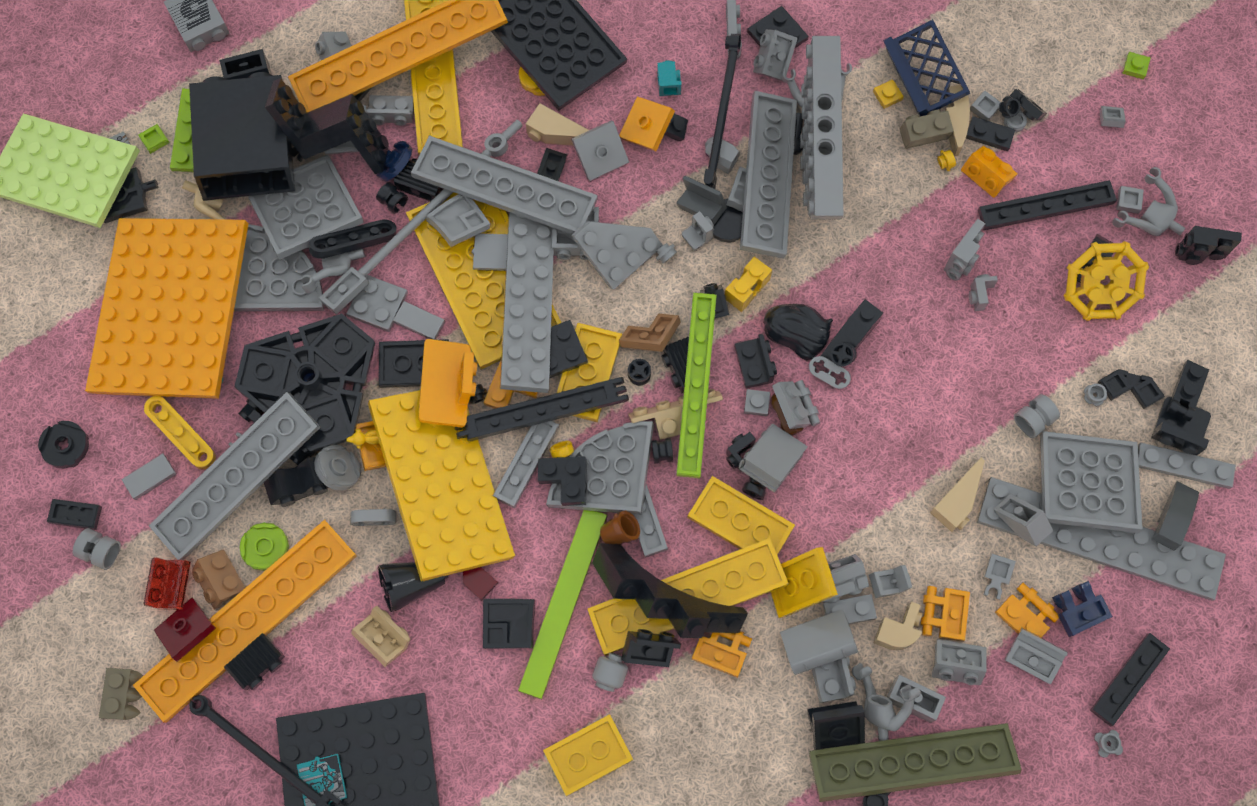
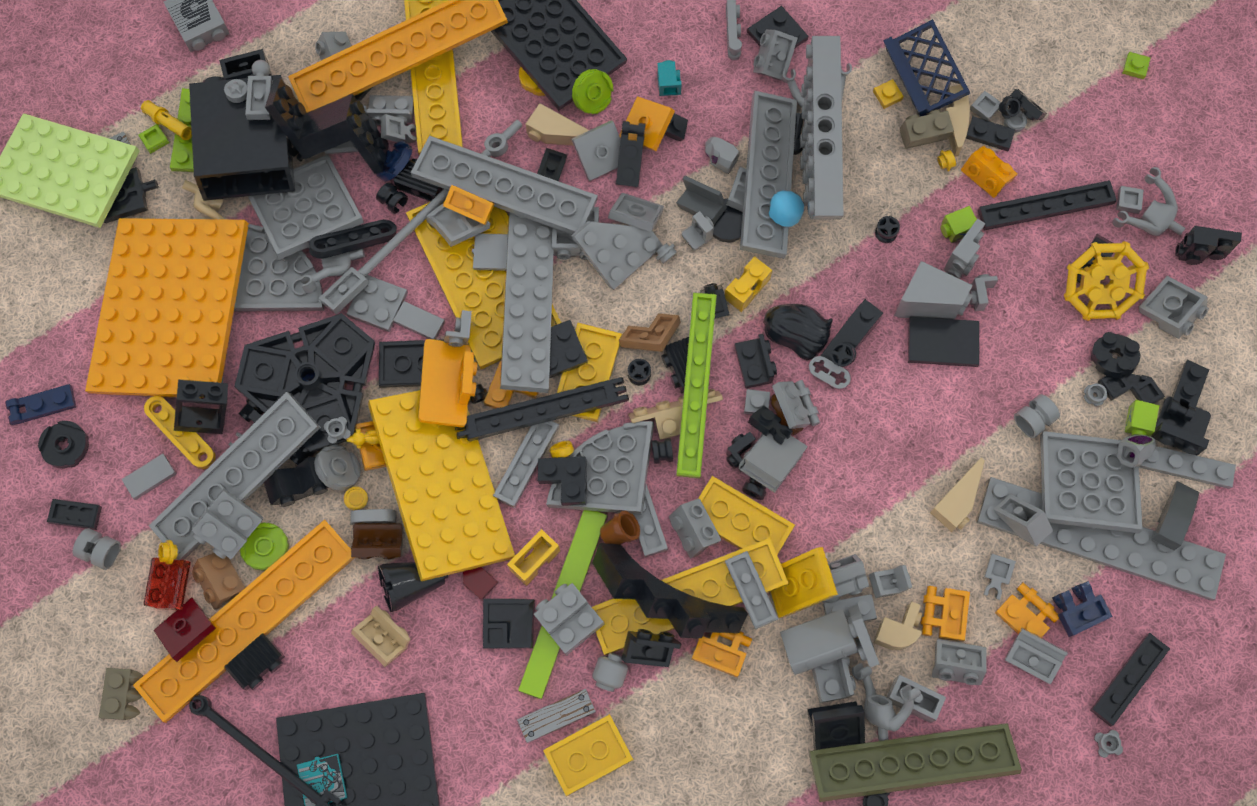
black hinge [704,34,741,189] -> none
light grey tile [1100,106,1126,128] -> none
none -> dark blue plate [5,384,76,425]
none -> yellow pin [141,100,192,140]
none -> yellow plate [158,540,178,564]
none -> black window [174,379,228,434]
none -> light grey plate [191,489,263,559]
none -> light grey tile [224,79,247,103]
none -> light grey plate [245,60,273,120]
none -> light grey plate [324,417,351,444]
none -> yellow plate [344,486,368,510]
none -> reddish brown bracket [351,523,403,560]
none -> light grey plate [381,114,417,143]
none -> light orange plate [443,185,495,225]
none -> light grey bracket [444,310,472,347]
none -> yellow brick [507,529,560,586]
none -> light grey tile [517,689,596,743]
none -> light grey plate [534,583,605,656]
none -> lime tile [572,69,614,114]
none -> light grey plate [608,193,664,232]
none -> black plate [616,121,646,187]
none -> light grey bracket [669,499,721,559]
none -> light grey tile [725,551,778,630]
none -> black plate [748,406,793,445]
none -> medium azure hair [769,190,804,227]
none -> light grey plate [846,604,879,667]
none -> black wheel [875,216,900,243]
none -> light grey slope [894,261,973,319]
none -> black tile [908,317,979,367]
none -> lime brick [941,206,977,243]
none -> black plate [1091,332,1141,378]
none -> light grey rock [1117,435,1156,468]
none -> lime brick [1125,400,1159,437]
none -> light grey plate [1139,276,1209,339]

